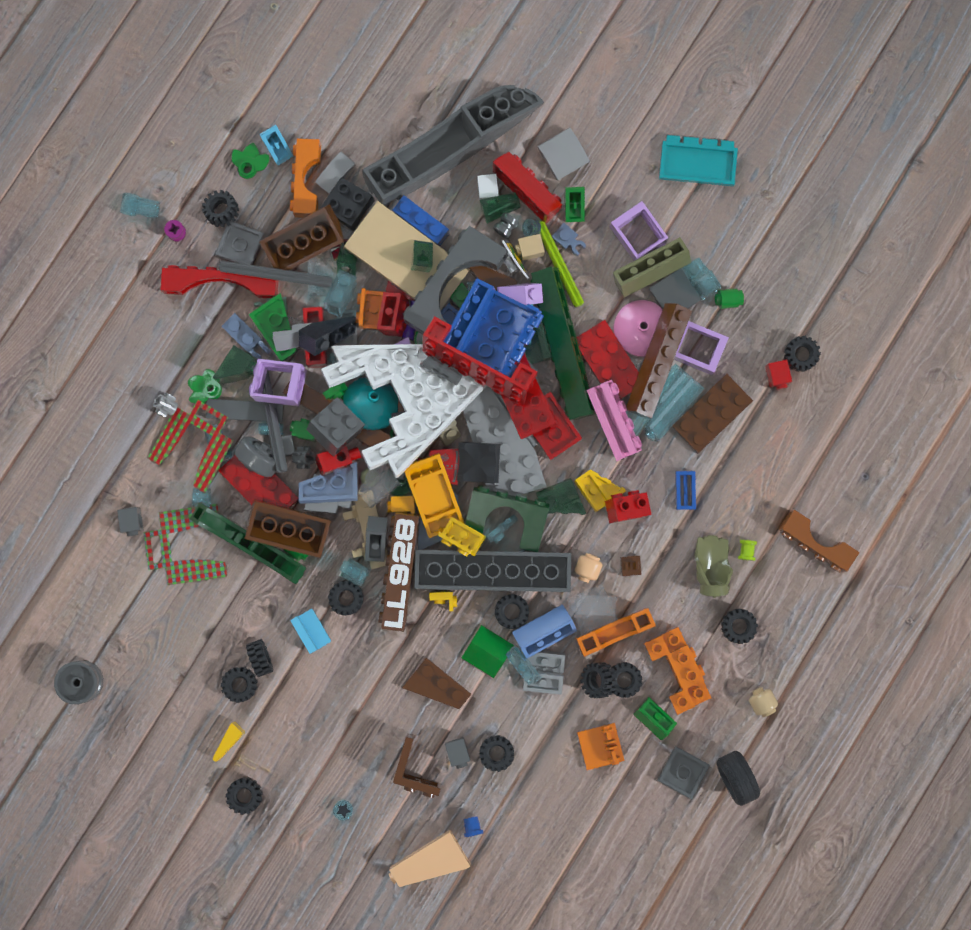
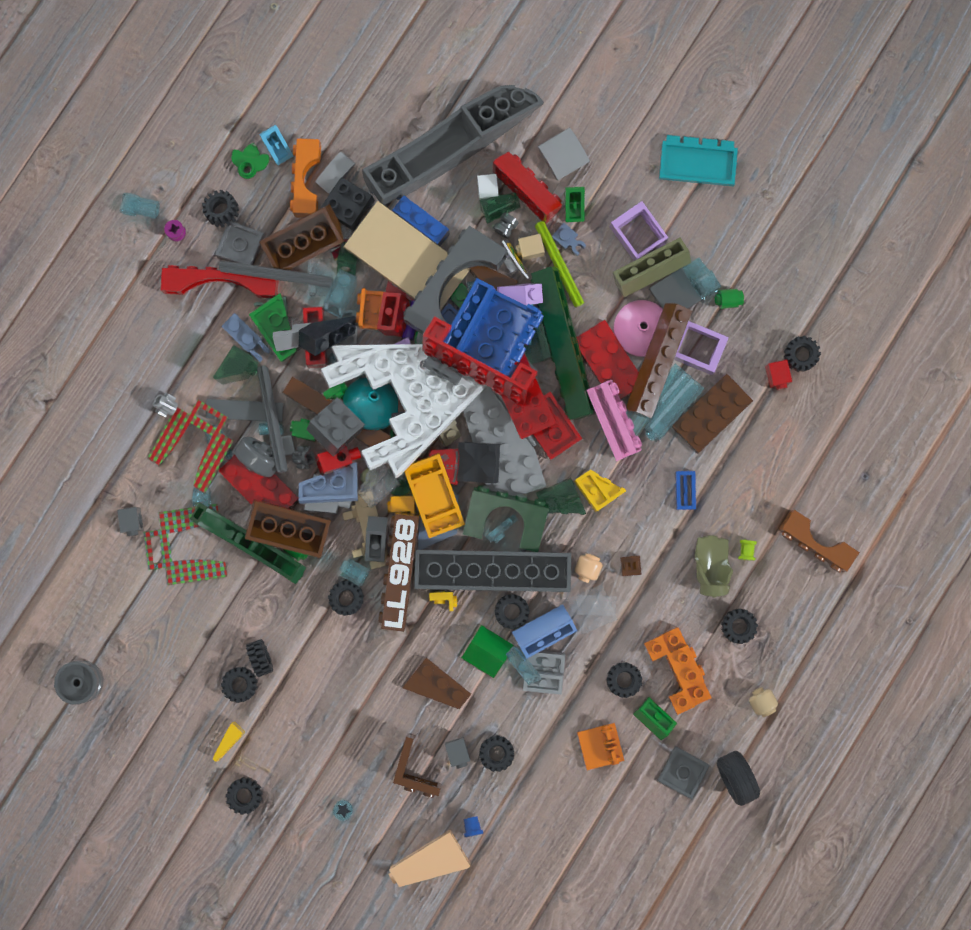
green plate [188,369,222,404] -> none
lavender window [249,359,307,406] -> none
medium azure panel [290,609,331,654] -> none
clear green slope [410,240,433,272] -> none
yellow bracket [438,517,486,557] -> none
clear light blue tile [522,219,541,237] -> none
orange arch [575,608,656,657] -> none
black tyre [580,662,617,699] -> none
red brick [605,490,652,524] -> none

